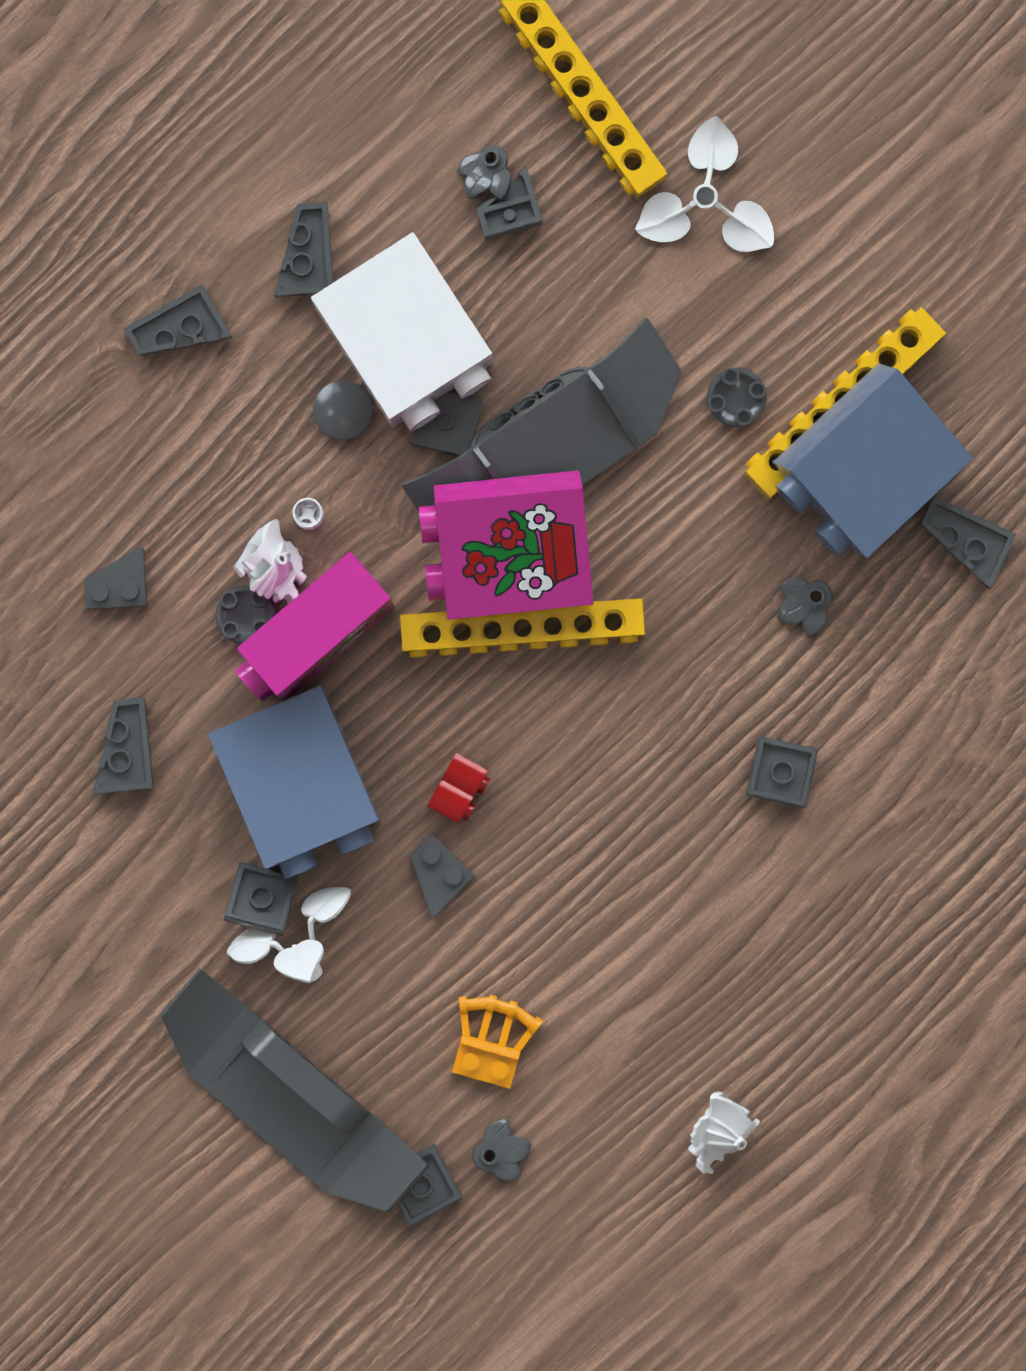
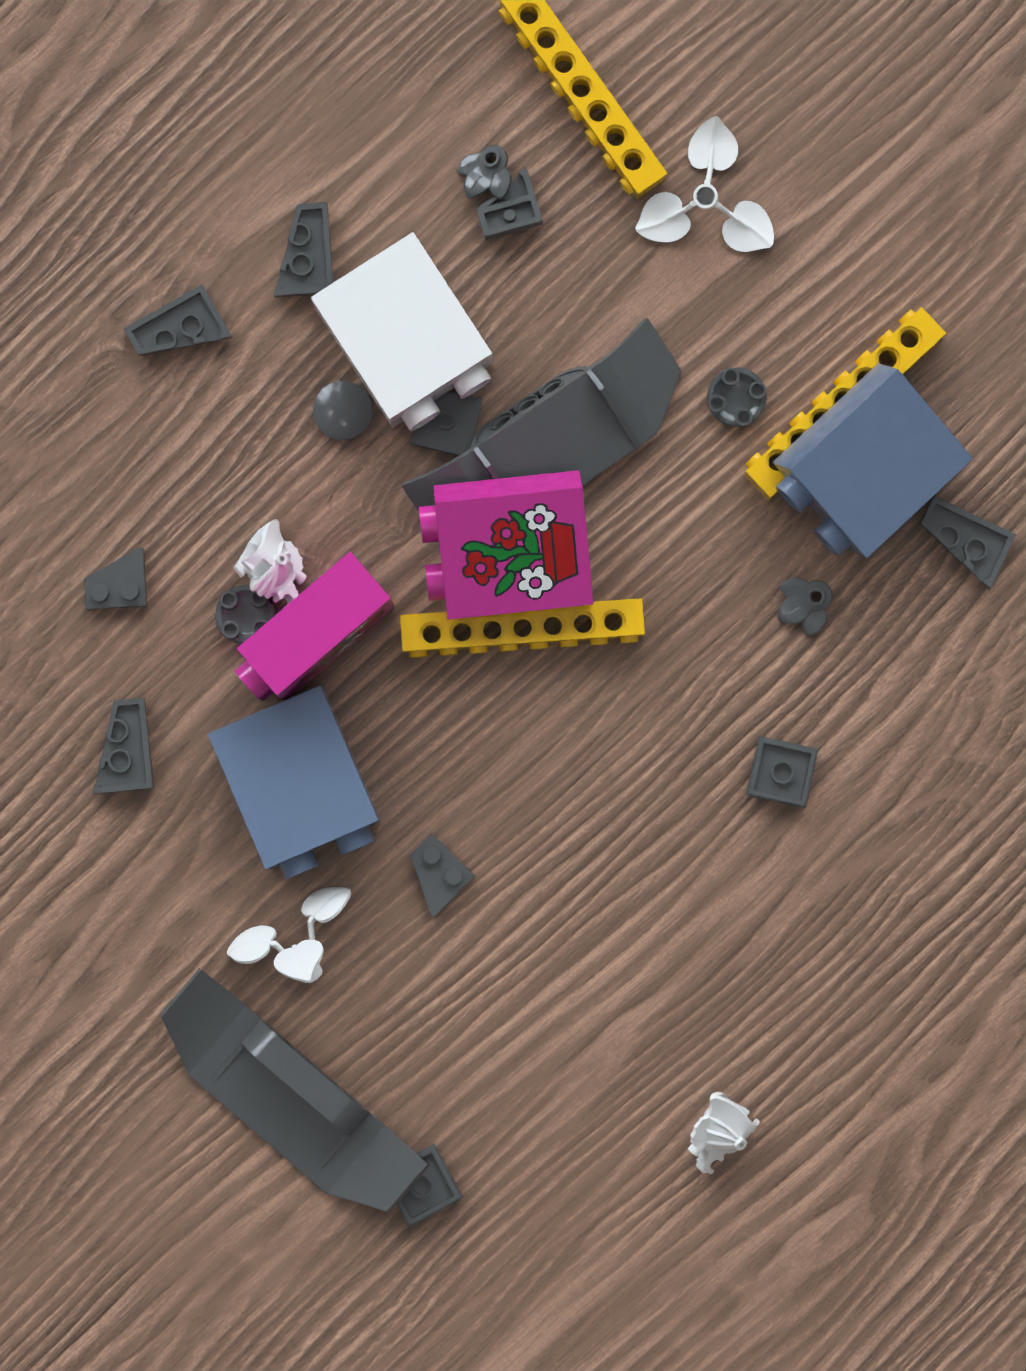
dark grey plate [224,862,298,936] -> none
white wheel [293,498,324,530] -> none
red brick [427,753,490,824] -> none
light orange plate [452,994,543,1089] -> none
dark grey plate [472,1119,531,1181] -> none

